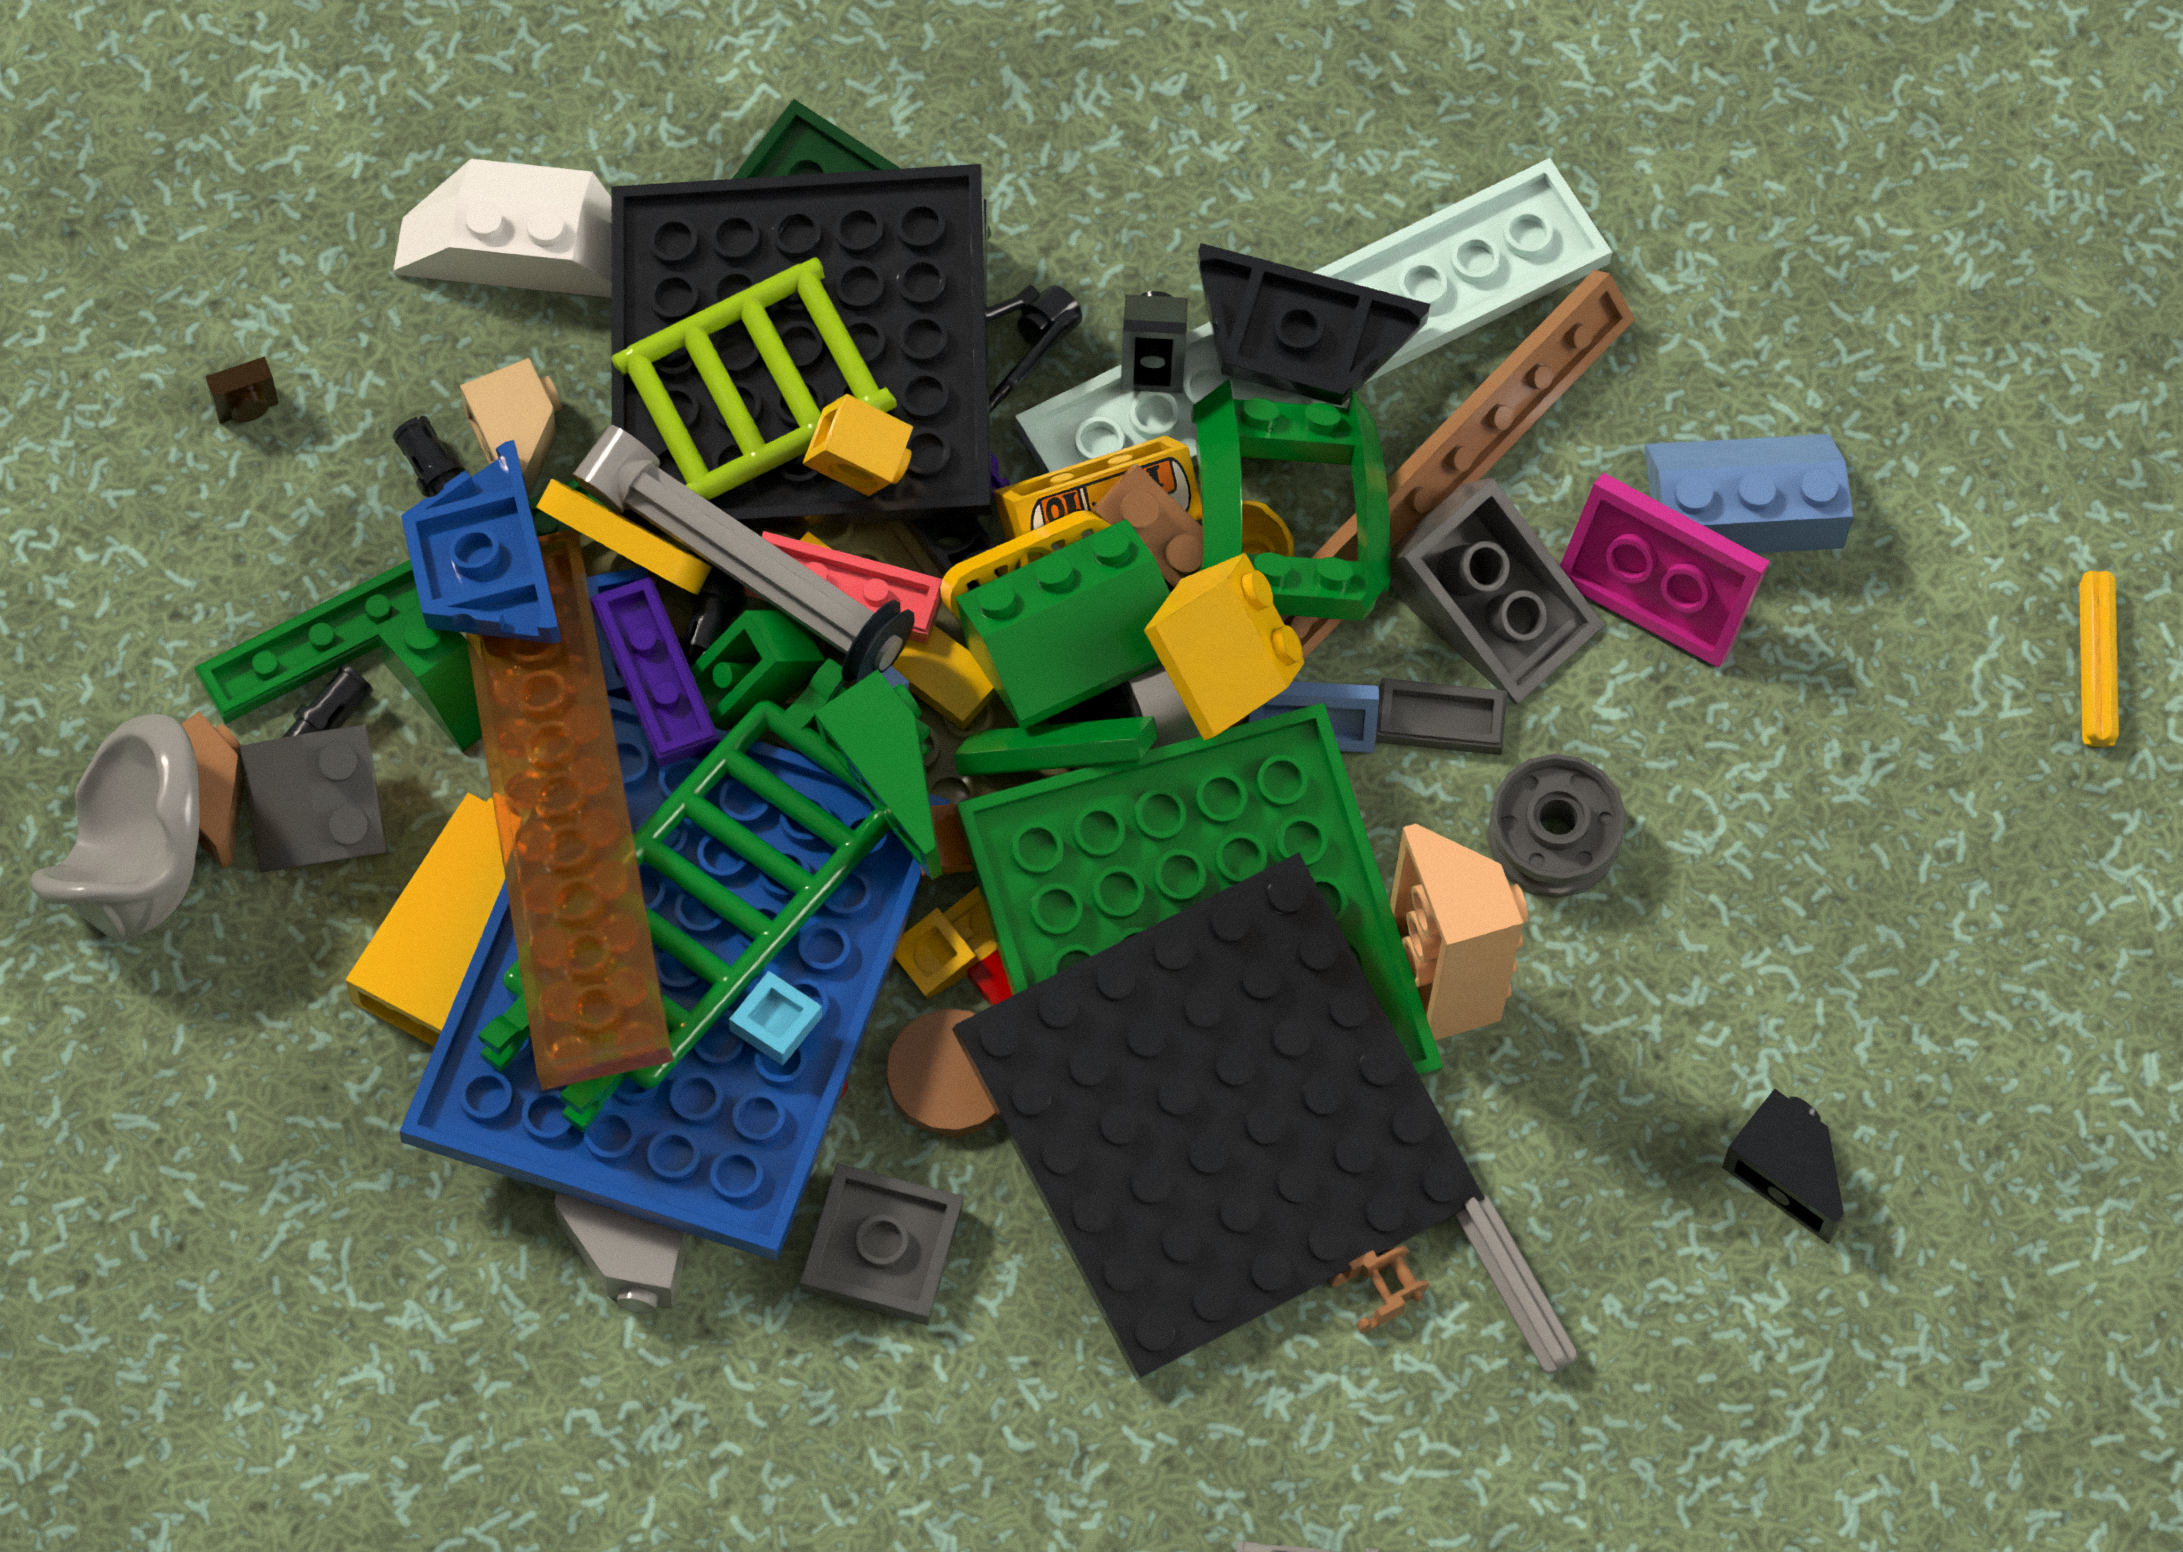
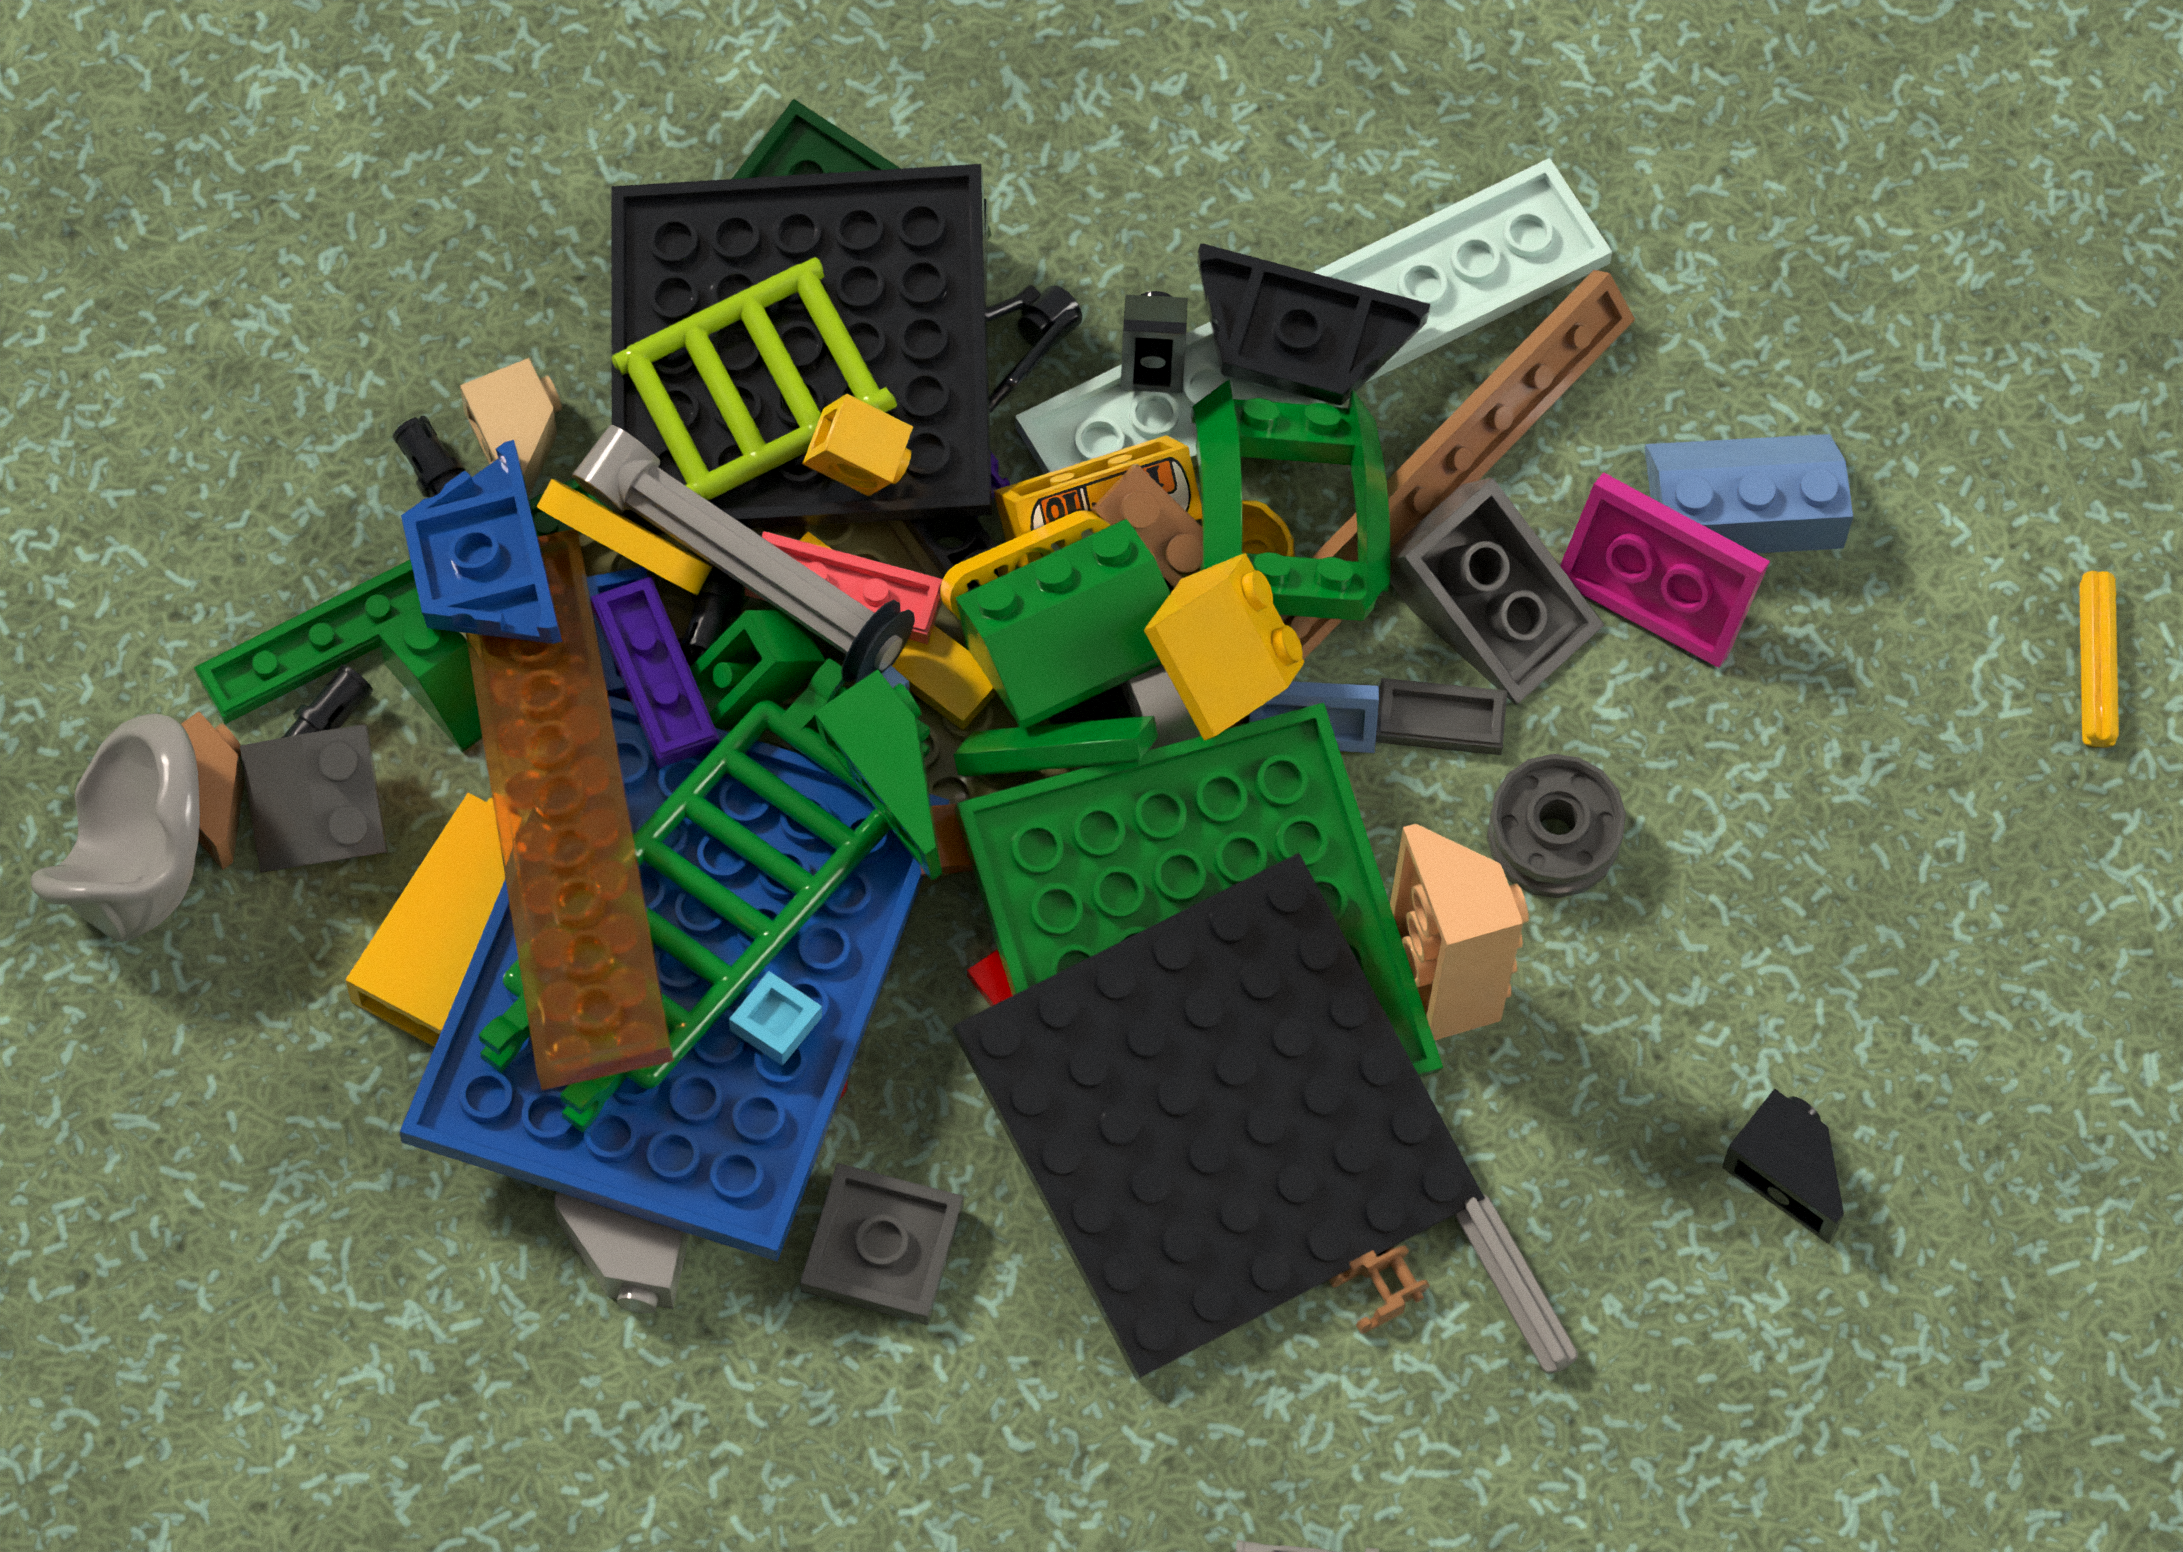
dark brown plate [205,357,279,424] -> none
white wedge [393,159,611,298] -> none
medium nougat tile [886,1009,998,1138] -> none
yellow slope [894,886,998,999] -> none

